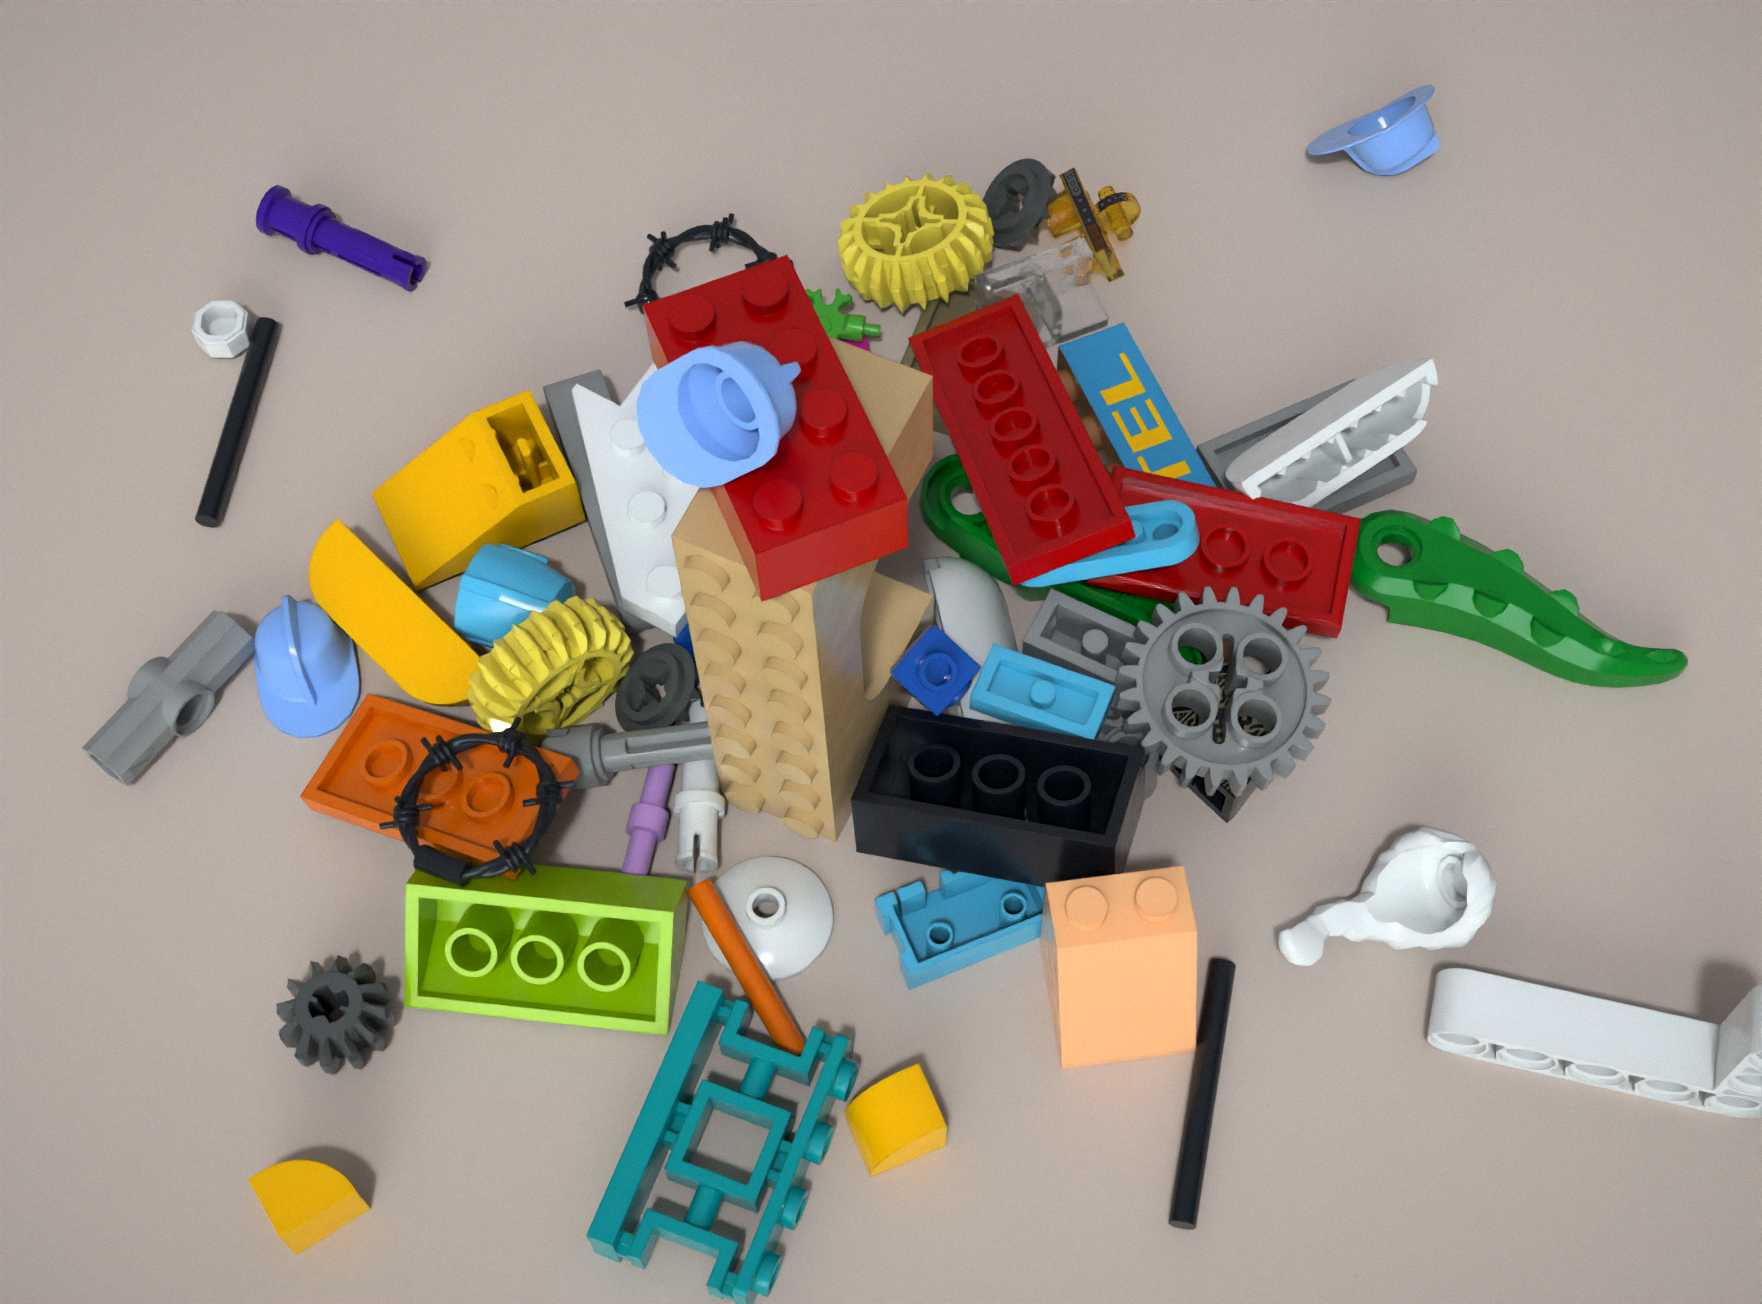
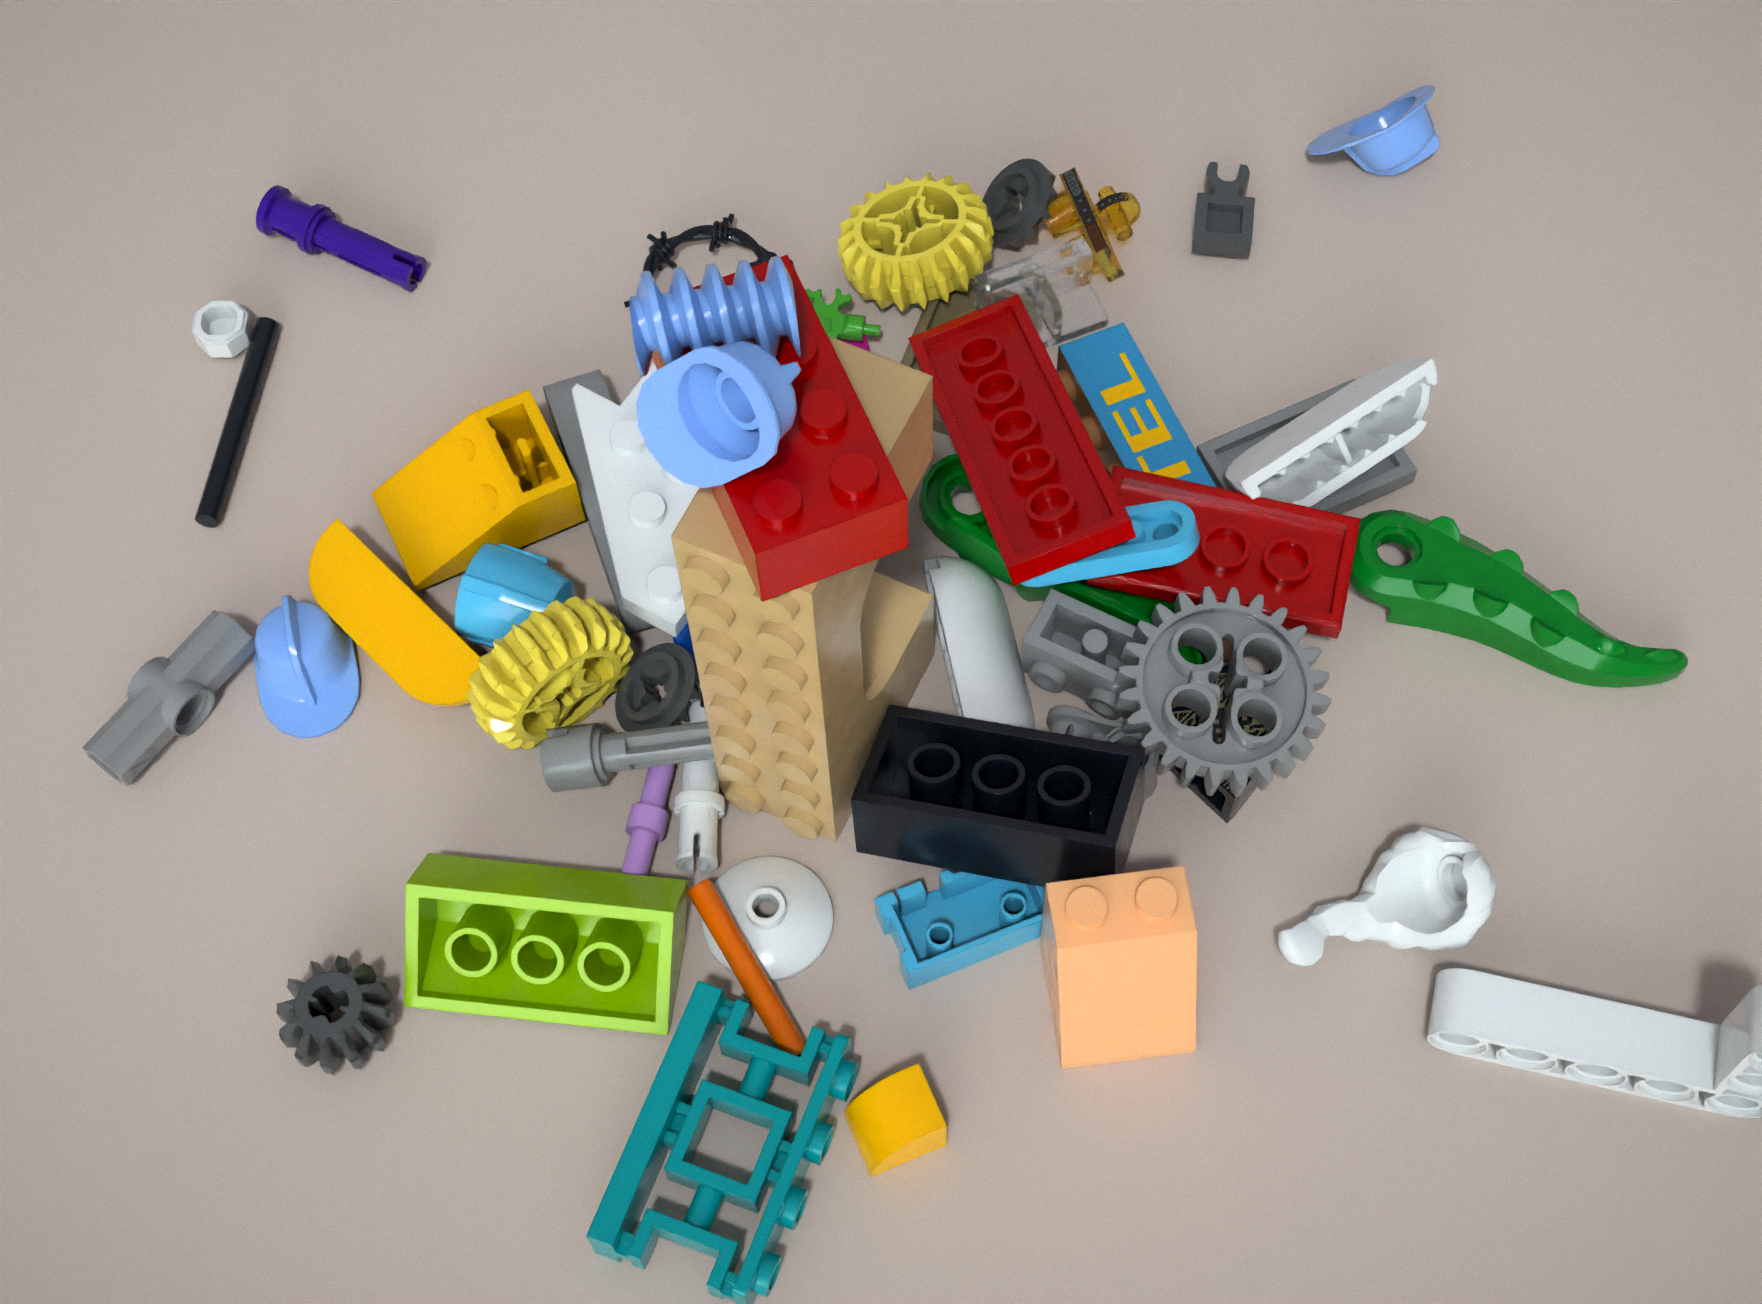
yellow brick [248,1160,371,1255] -> none
orange plate [300,693,580,881] -> none
black piece [379,716,576,888] -> none
blue bracket [890,625,981,717] -> none
medium azure plate [969,644,1116,740] -> none
black bar [1168,959,1236,1230] -> none
none -> light blue piece [629,256,801,376]
none -> dark grey plate [1192,162,1255,258]

